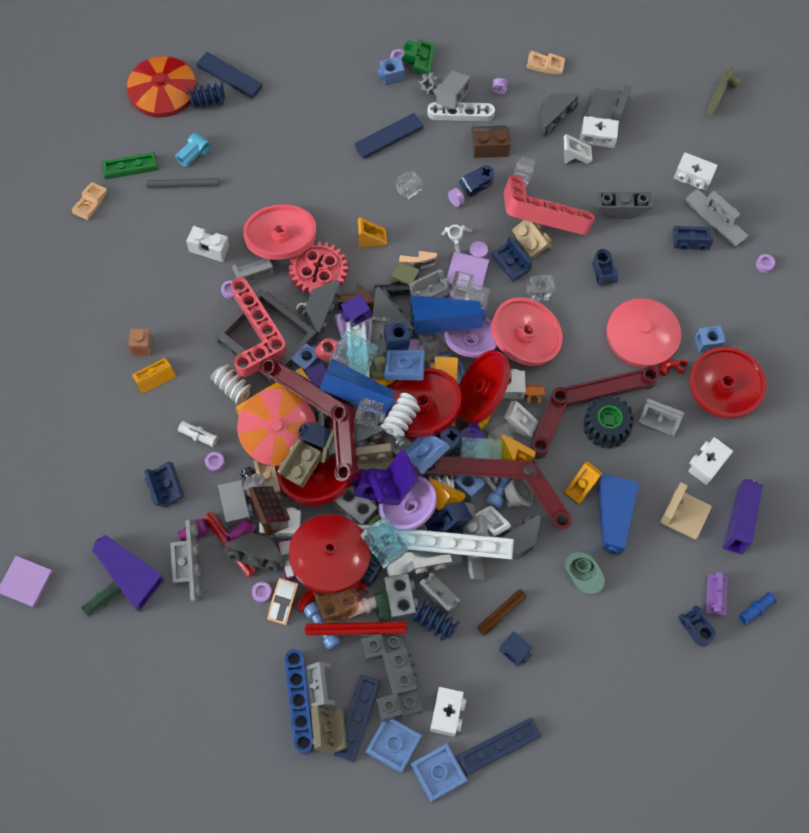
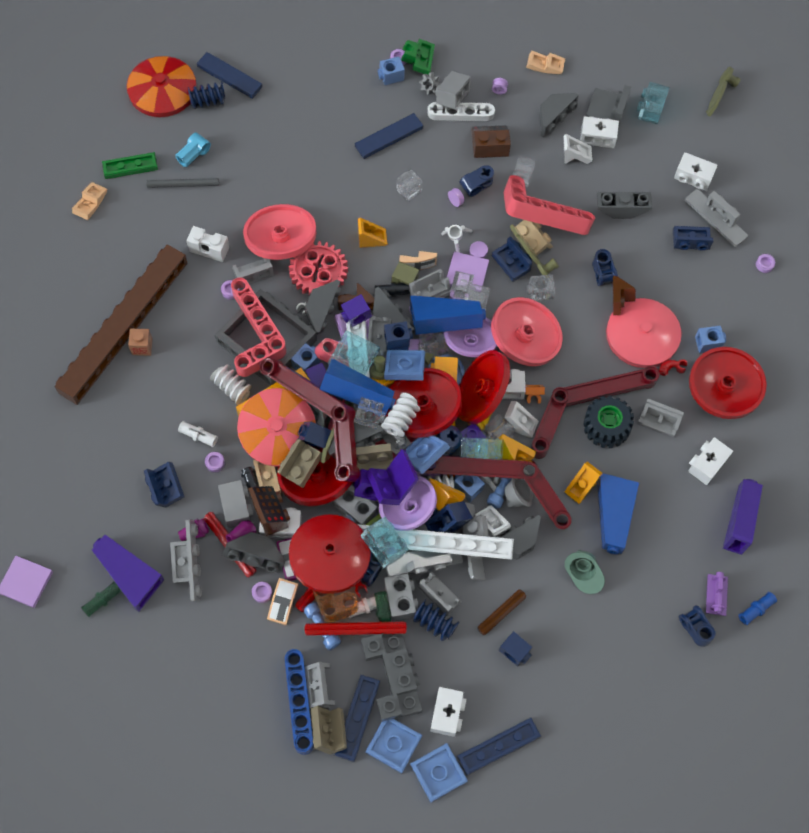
light orange slope [132,358,176,393] -> none
light grey gear [243,474,269,497] -> none
tan bracket [660,482,712,540] -> none
none -> reddish brown brick [54,244,188,405]
none -> olive brick [510,224,559,280]
none -> reddish brown slope [613,276,636,315]
none -> clear light blue brick [637,82,670,125]

